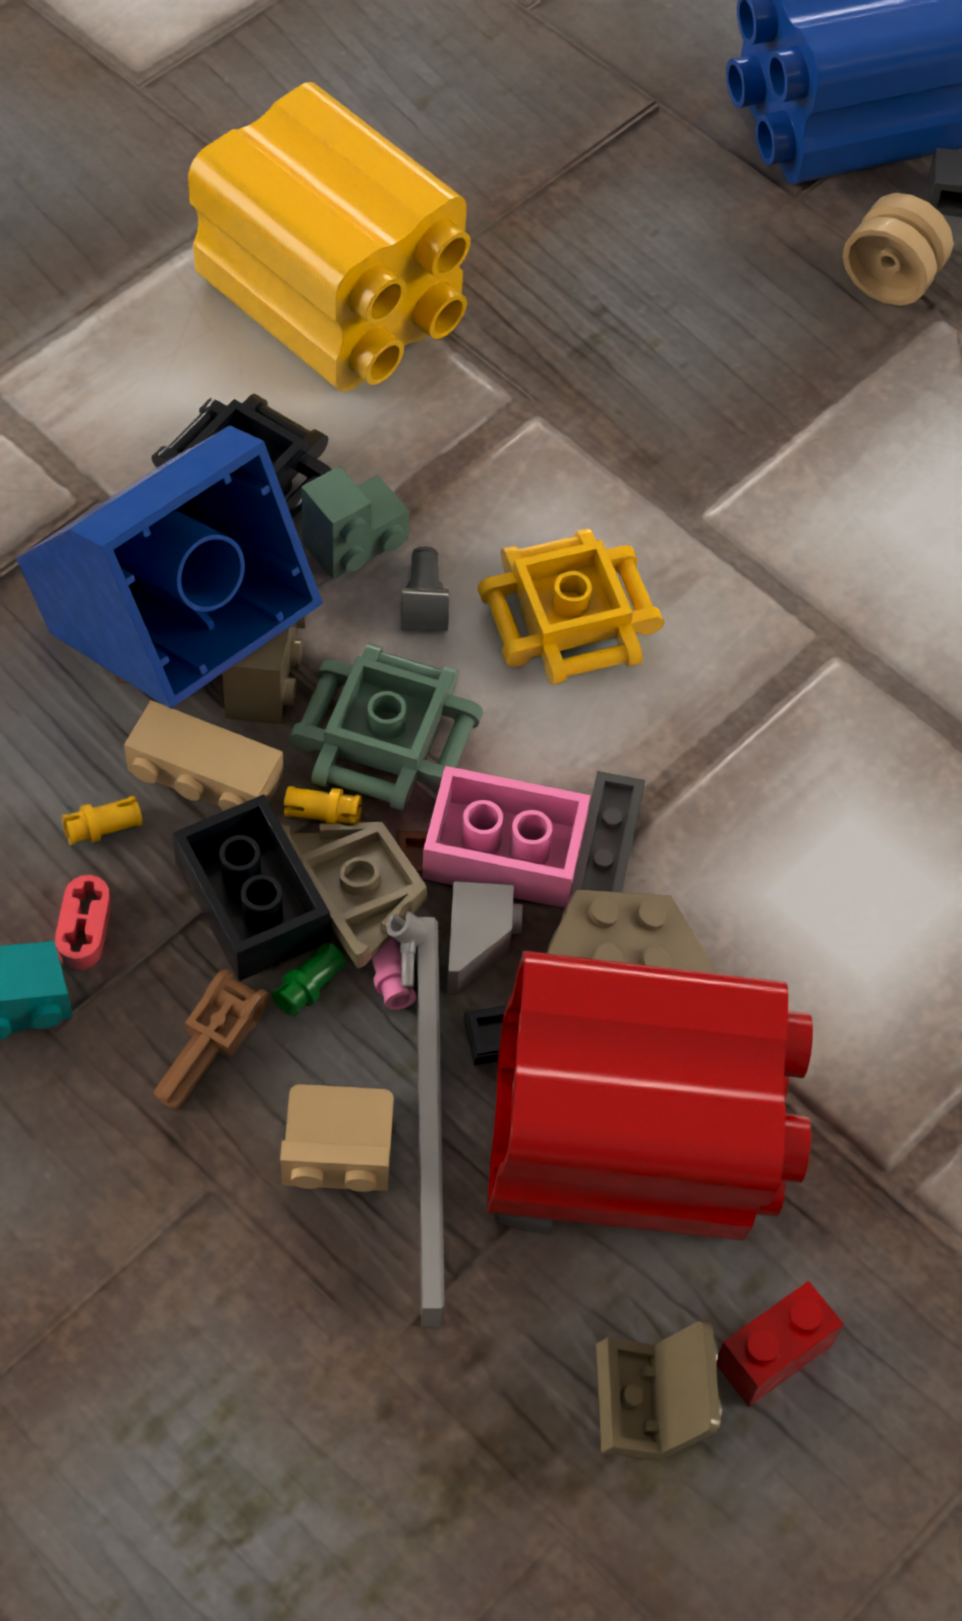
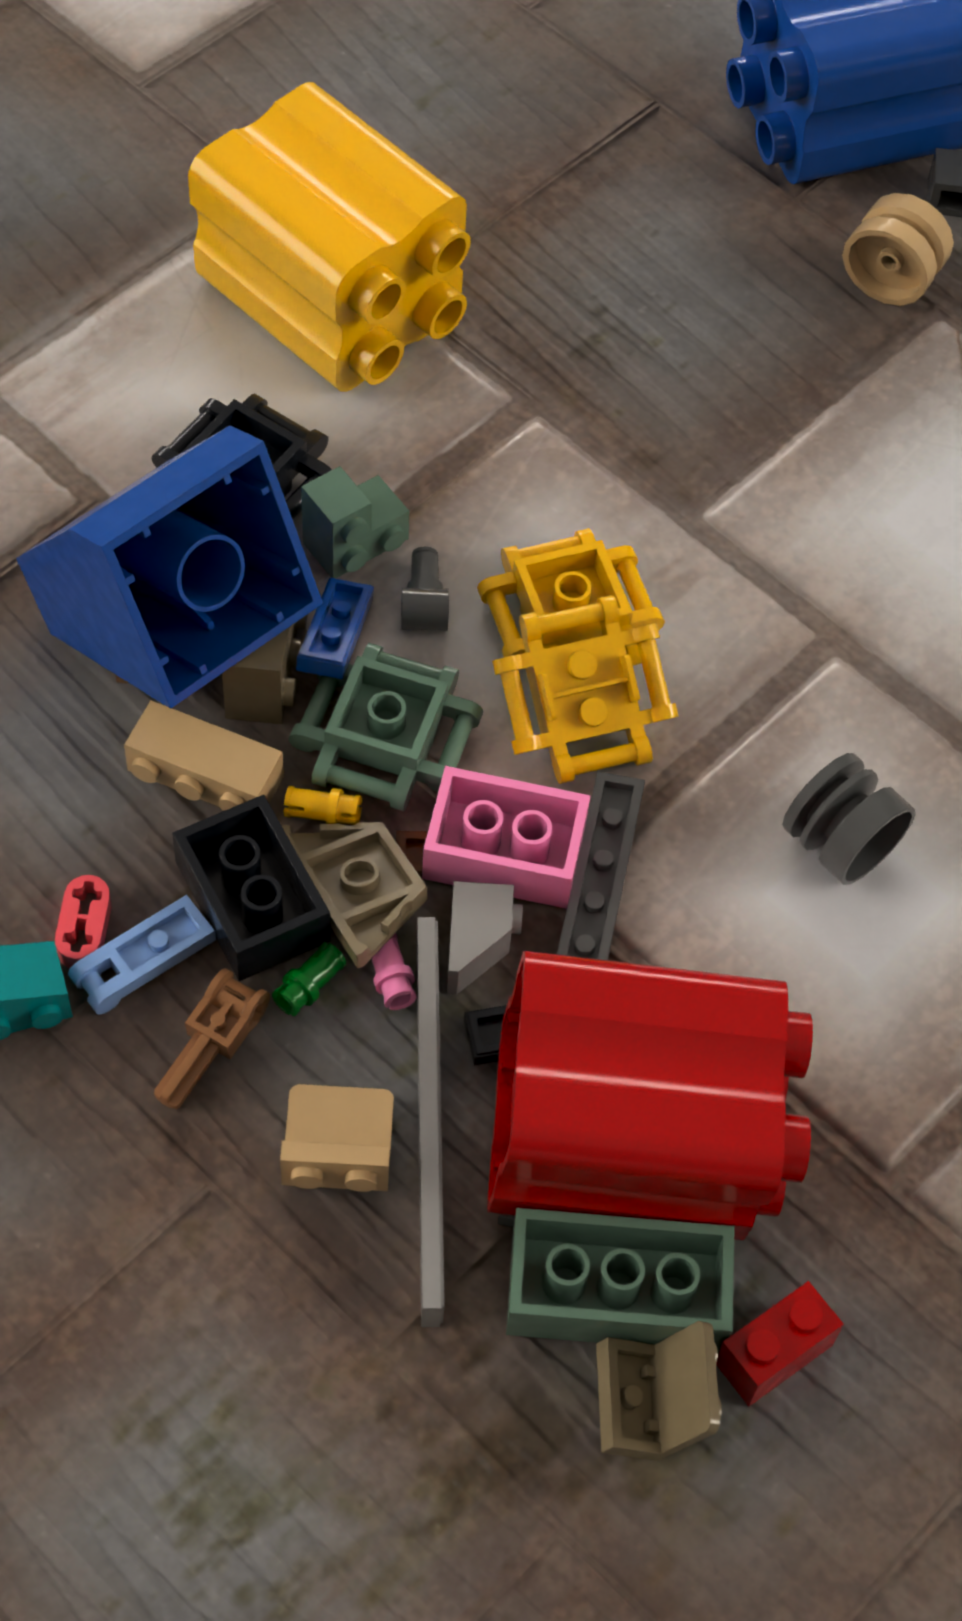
yellow pin [62,795,143,846] -> none
light grey hand [386,912,427,988] -> none
dark tan wing [547,889,718,973] -> none
none -> light blue plate [68,895,216,1015]
none -> blue tile [296,578,374,679]
none -> yellow brick [492,595,679,784]
none -> sand green brick [506,1208,735,1353]
none -> dark grey wheel [782,753,916,885]

